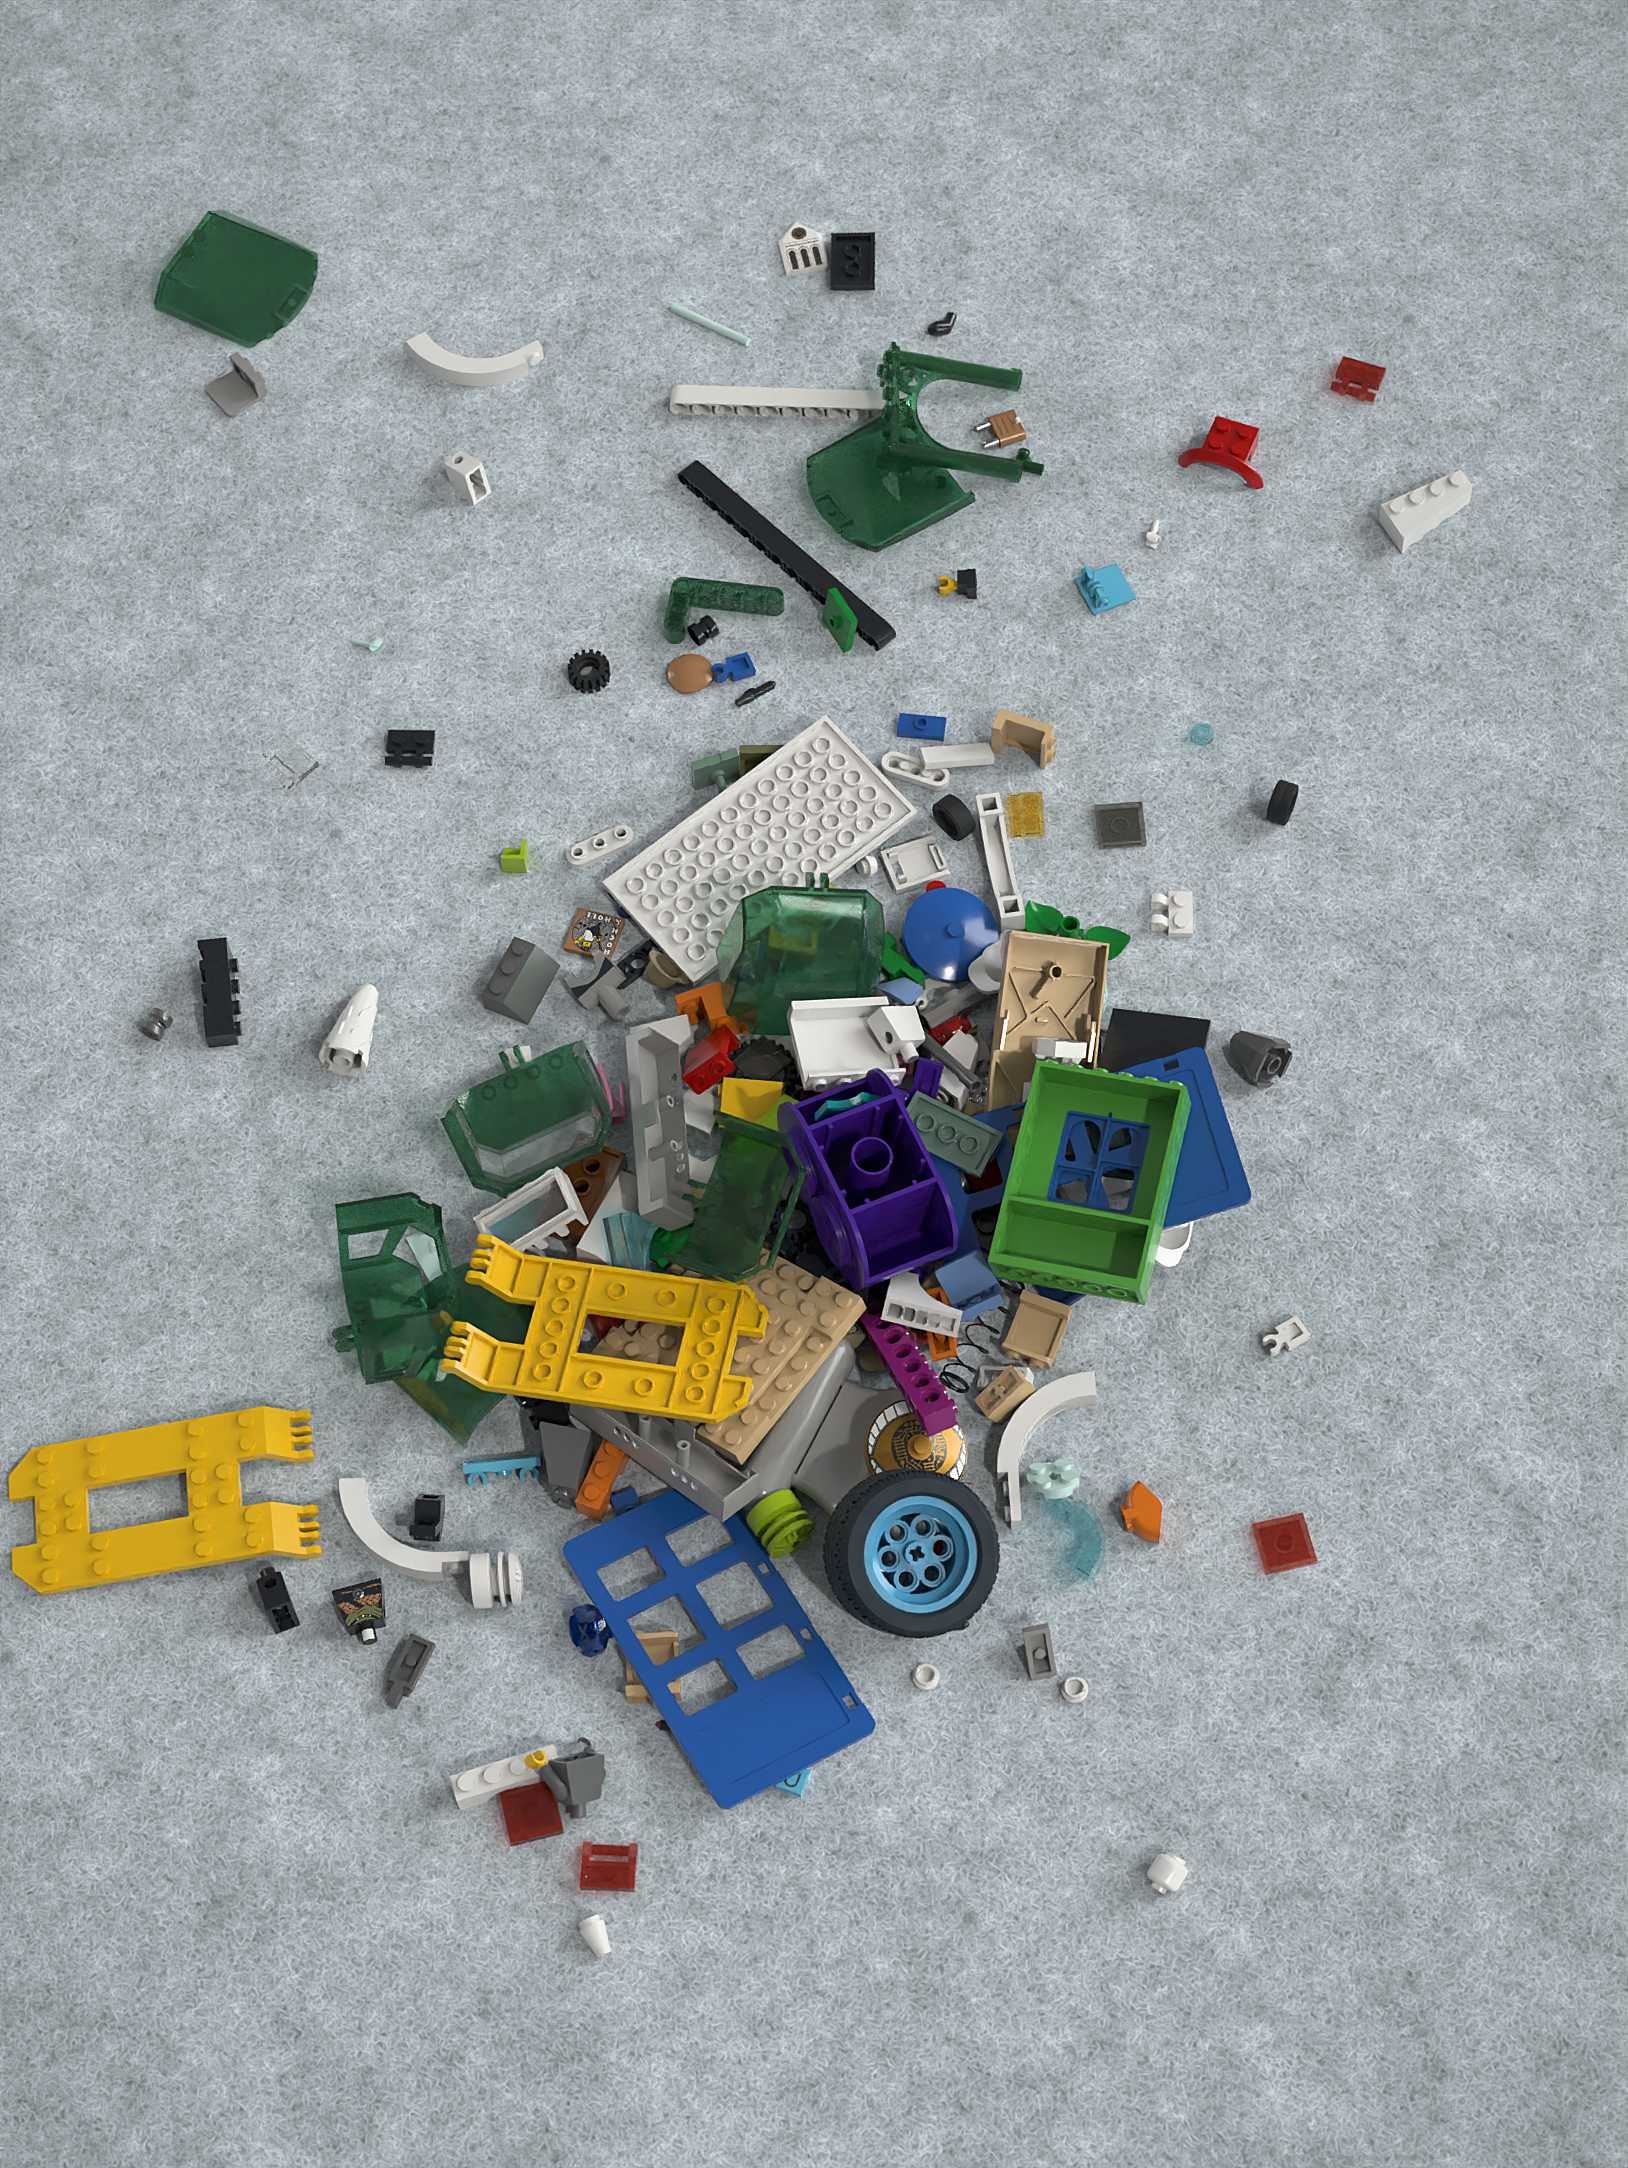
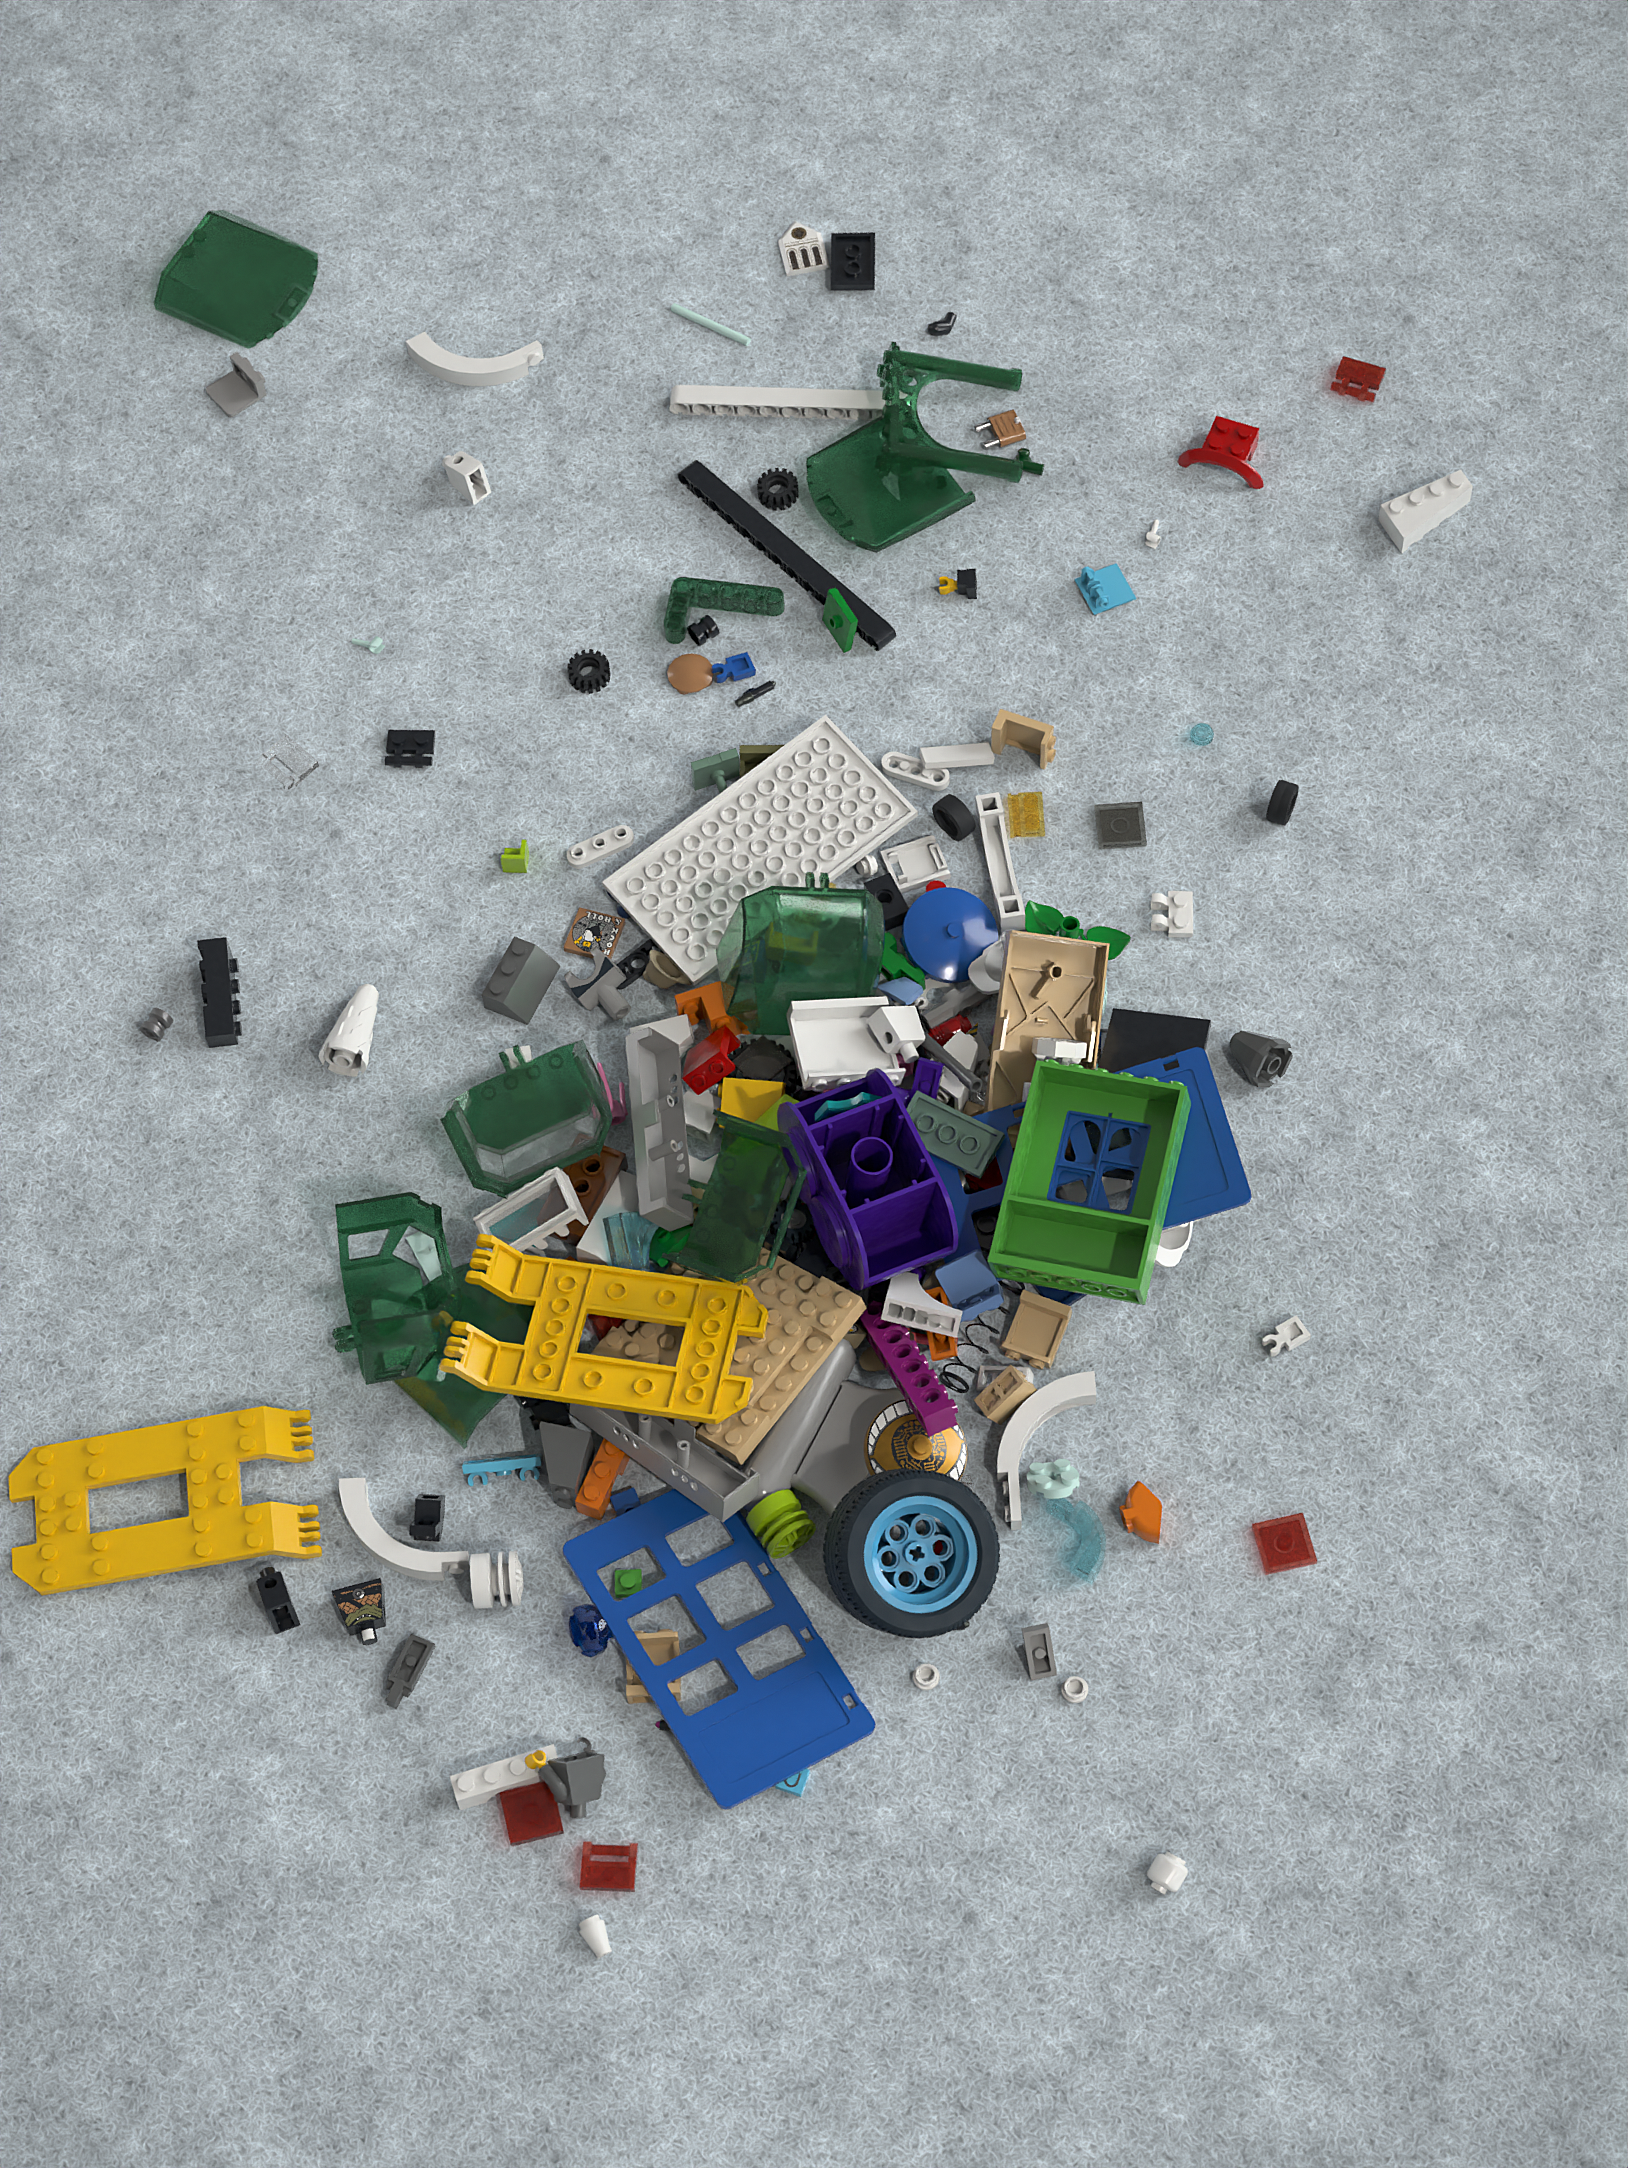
blue plate [897,713,947,741] -> none
none -> bright green plate [615,1569,642,1598]
none -> black tyre [757,468,799,511]
none -> black brick [861,873,909,932]

